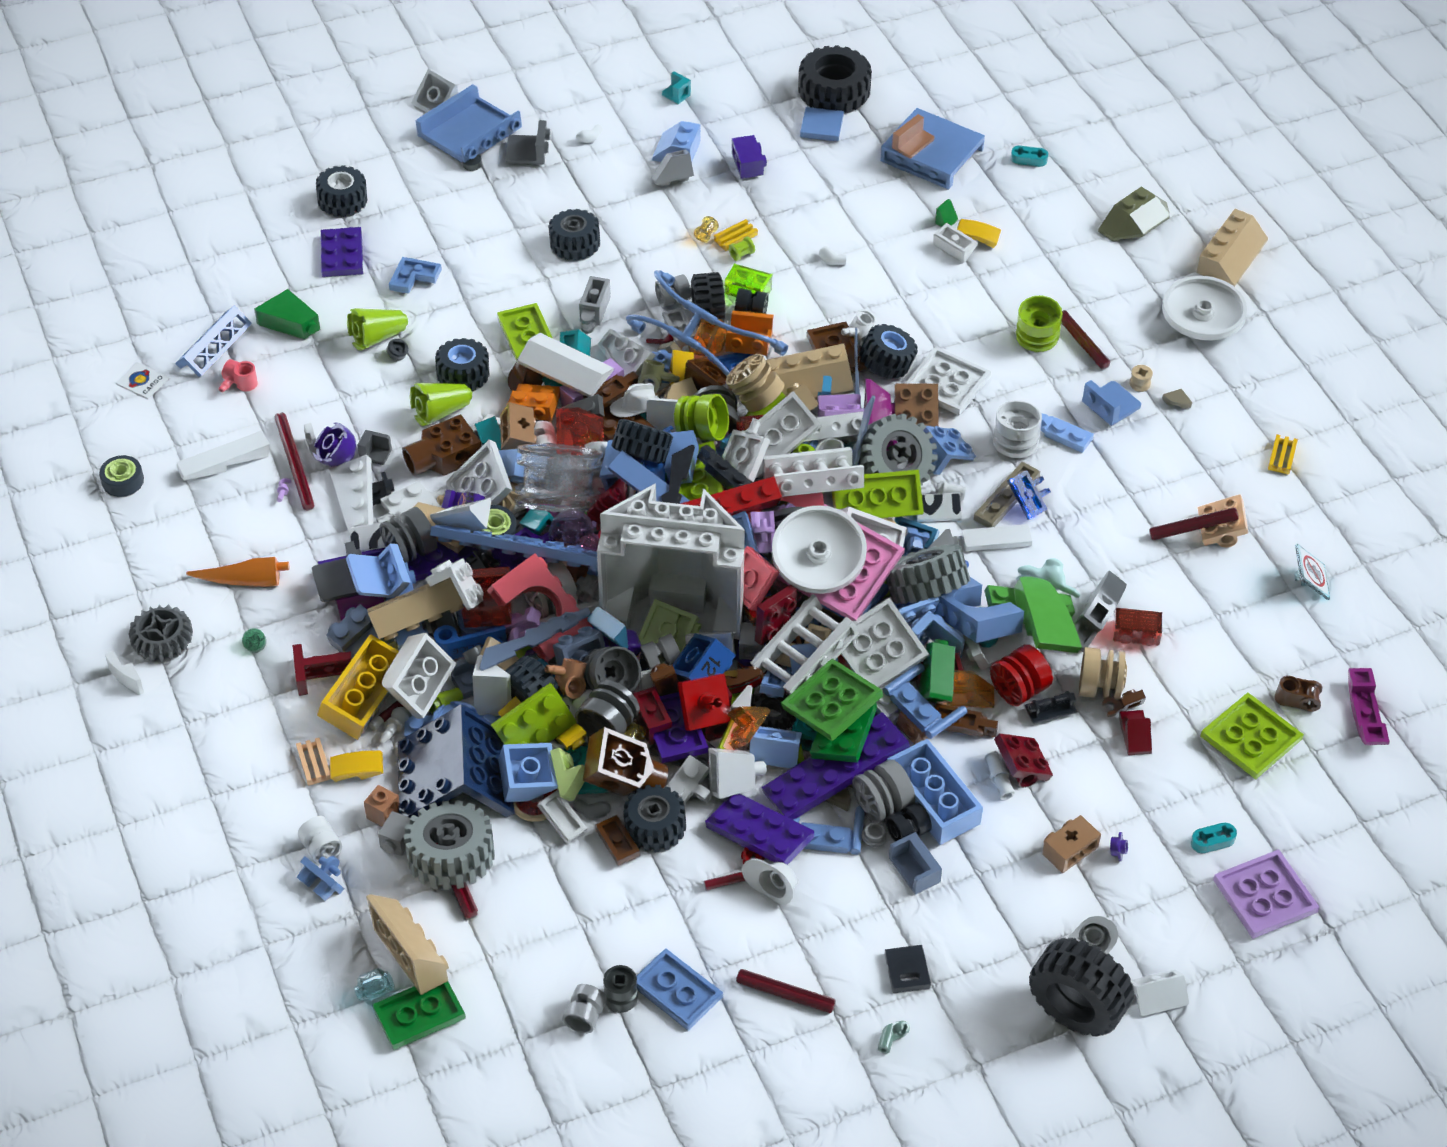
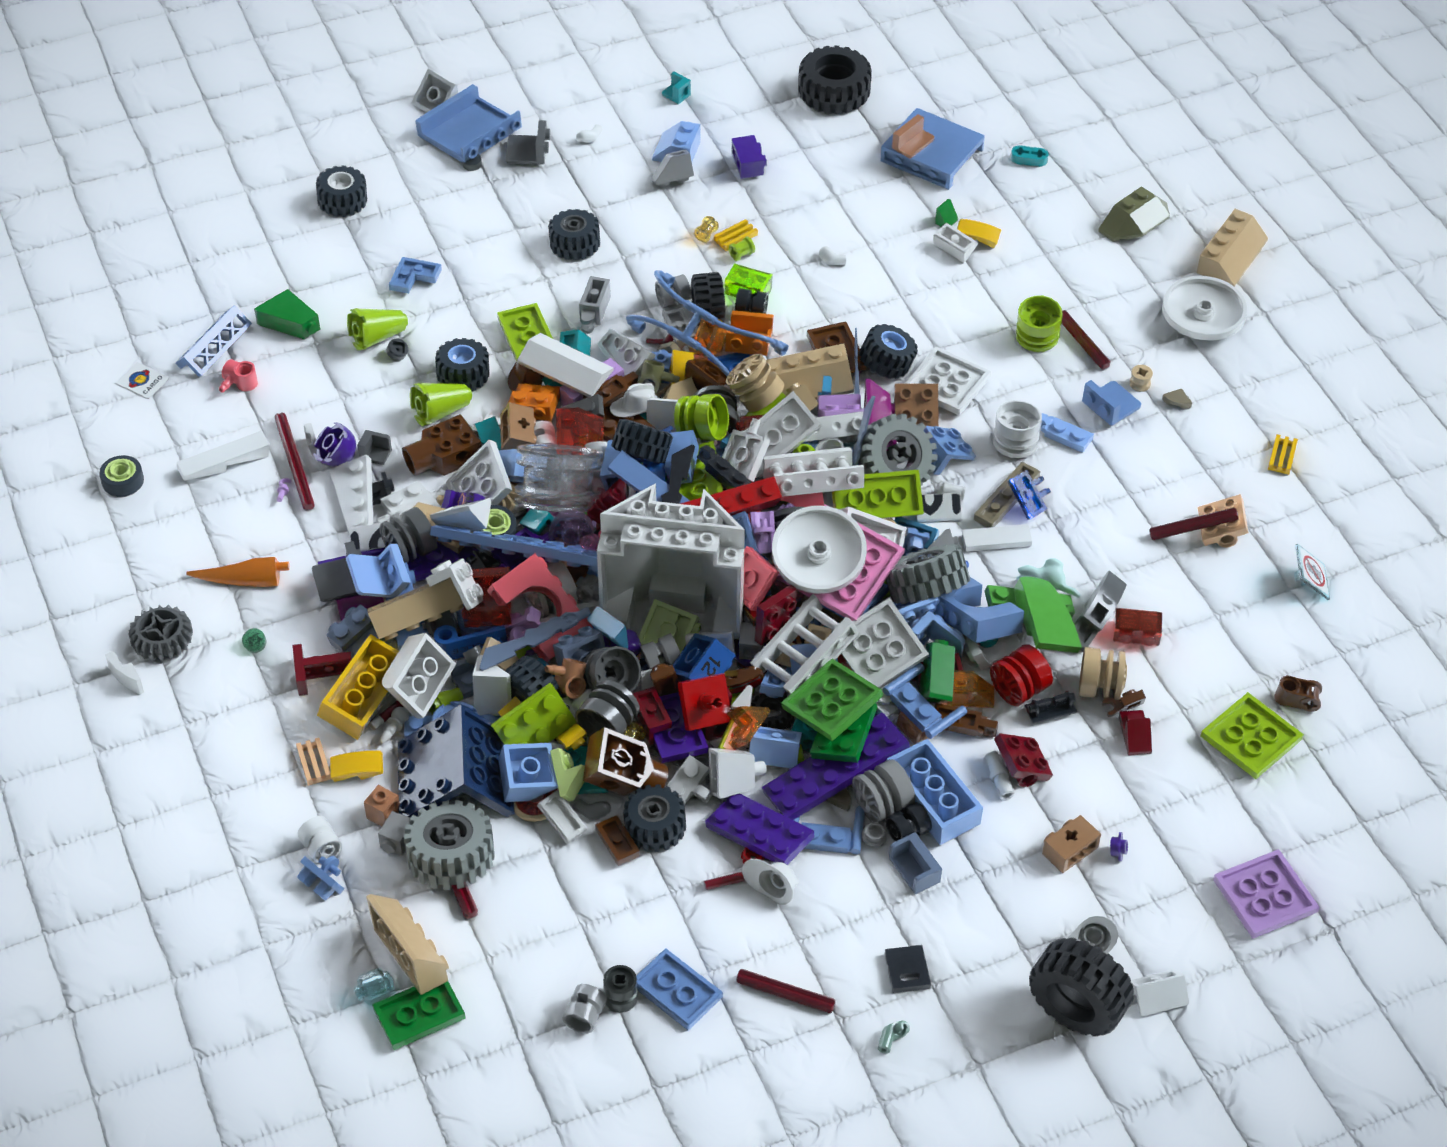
dark purple plate [321,227,363,277] -> none
medium blue tile [800,107,844,142] -> none
white piece [841,309,876,346] -> none
teal beam [1190,822,1237,854] -> none
magenta slope [1348,668,1390,745] -> none

